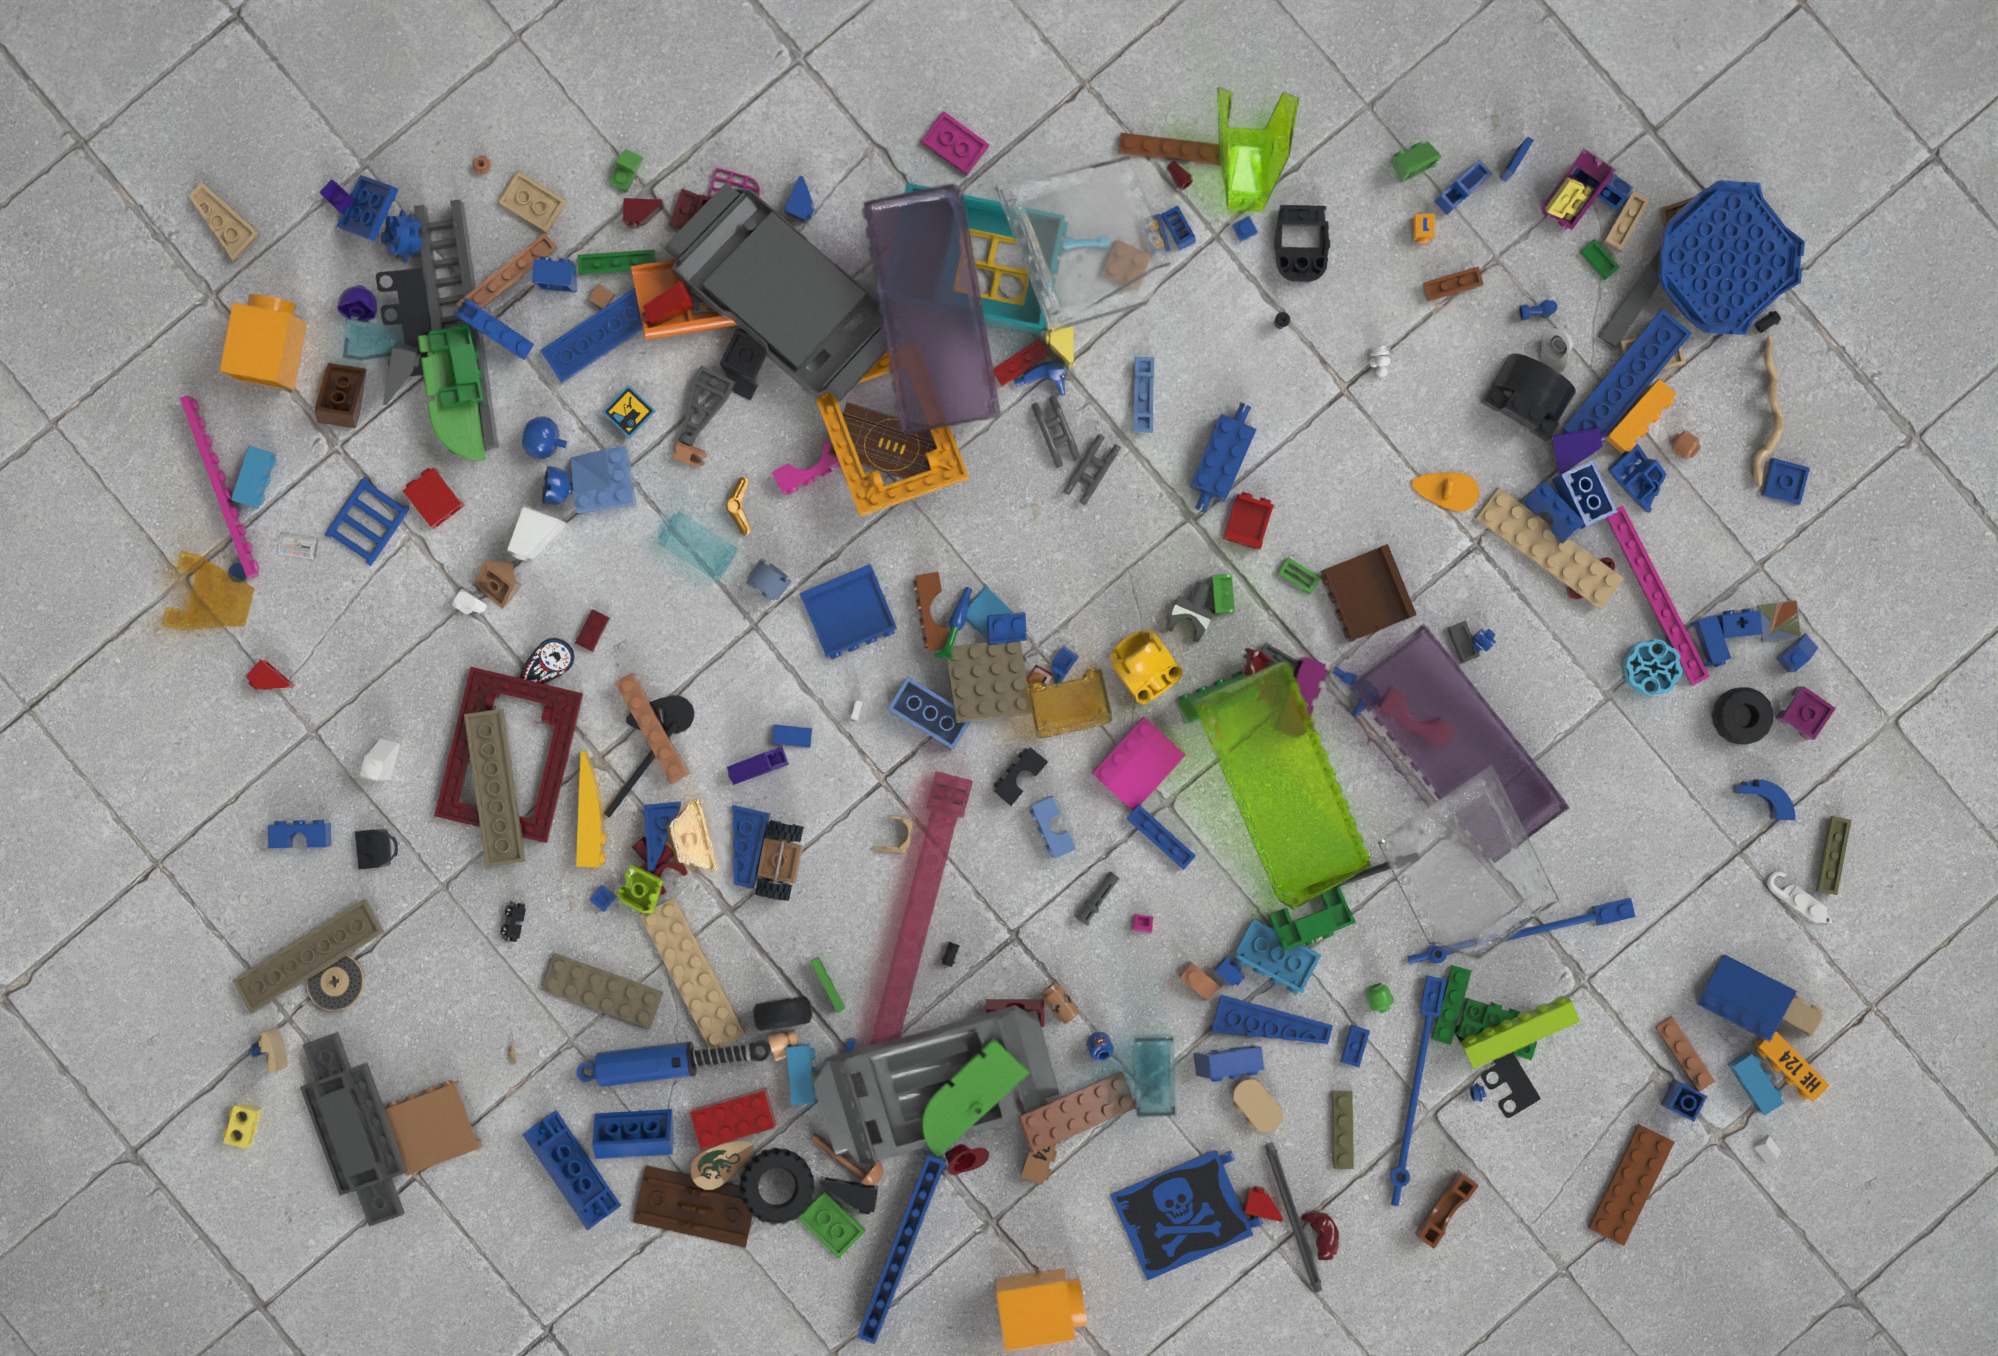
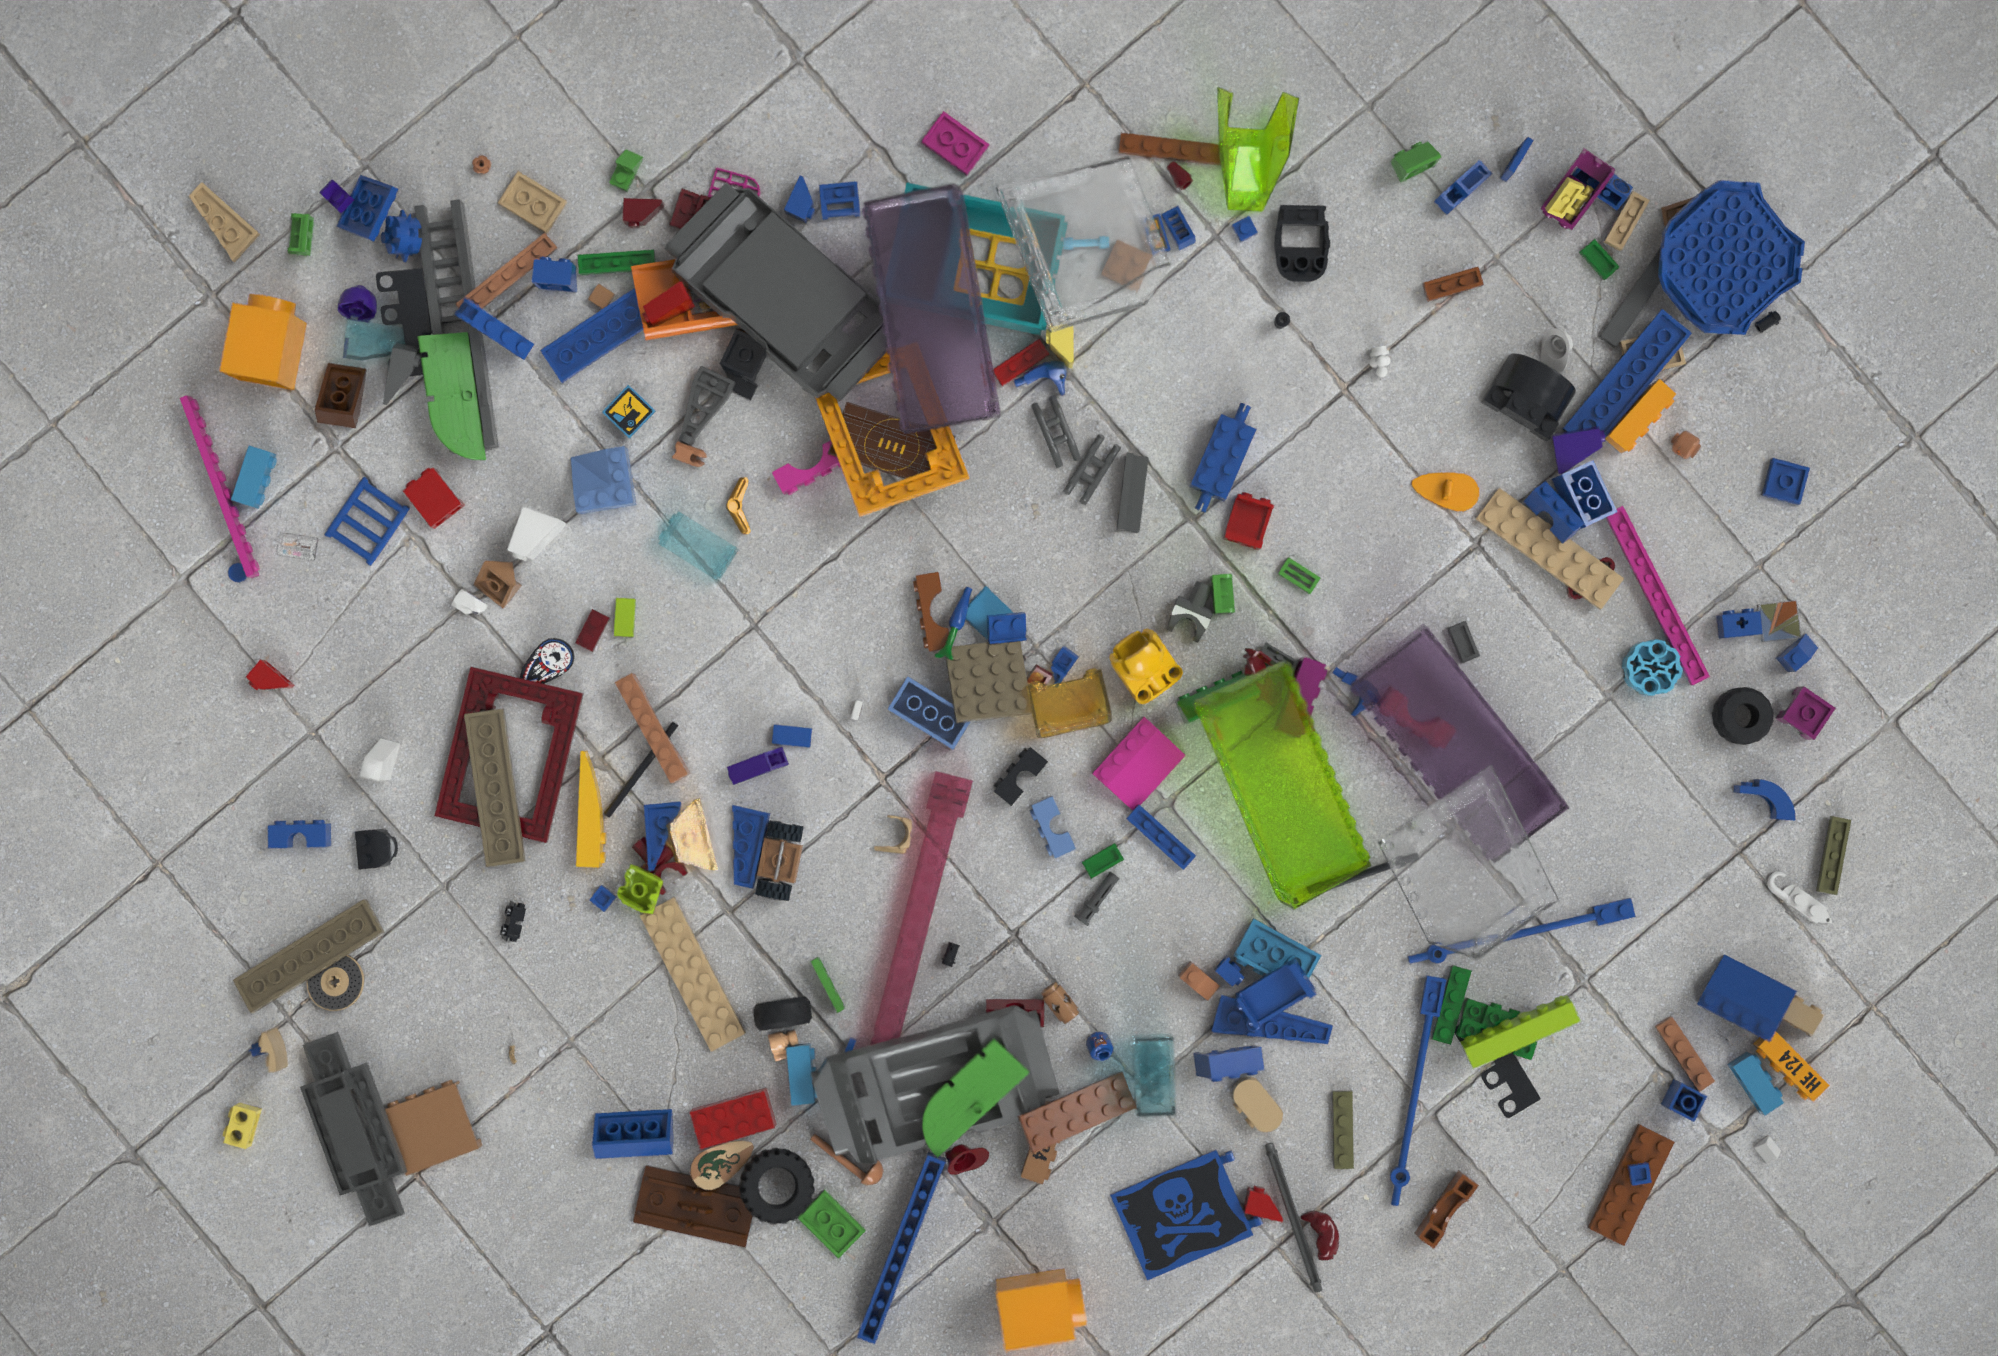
clear yellow wedge [161,550,255,630] -> none
green bracket [428,324,483,409] -> none
blue piece [522,416,567,459] -> none
blue slope [522,1110,621,1230] -> none
dark tan plate [541,953,664,1029] -> none
blue cylinder [542,466,573,505] -> none
blue piece [577,1040,771,1087] -> none
black shield [626,695,695,734] -> none
sand blue brick [746,558,792,601] -> none
blue panel [799,564,898,660] -> none
black slope [820,1177,879,1214] -> none
dark pink slope [1132,914,1153,934] -> none
medium blue slope [1134,357,1154,433] -> none
green bracket [1267,887,1356,951] -> none
reddish brown panel [1320,544,1417,642] -> none
blue plate [1340,1025,1370,1067] -> none
bright green head [1365,983,1394,1013] -> none
light orange brick [1412,214,1435,244] -> none
blue plate [1470,1083,1485,1102] -> none
blue gear [1472,628,1496,652] -> none
blue leg [1519,299,1558,320] -> none
blue slope [1608,444,1667,513] -> none
blue brick [1690,615,1731,667] -> none
tan animal [1753,336,1784,487] -> none
none -> bright green hinge [287,213,314,256]
none -> lime tile [614,598,636,637]
none -> blue plate [819,181,861,220]
none -> green tile [1082,843,1124,879]
none -> dark grey panel [1117,452,1149,533]
none -> blue panel [1235,958,1316,1030]
none -> blue plate [1627,1162,1652,1186]

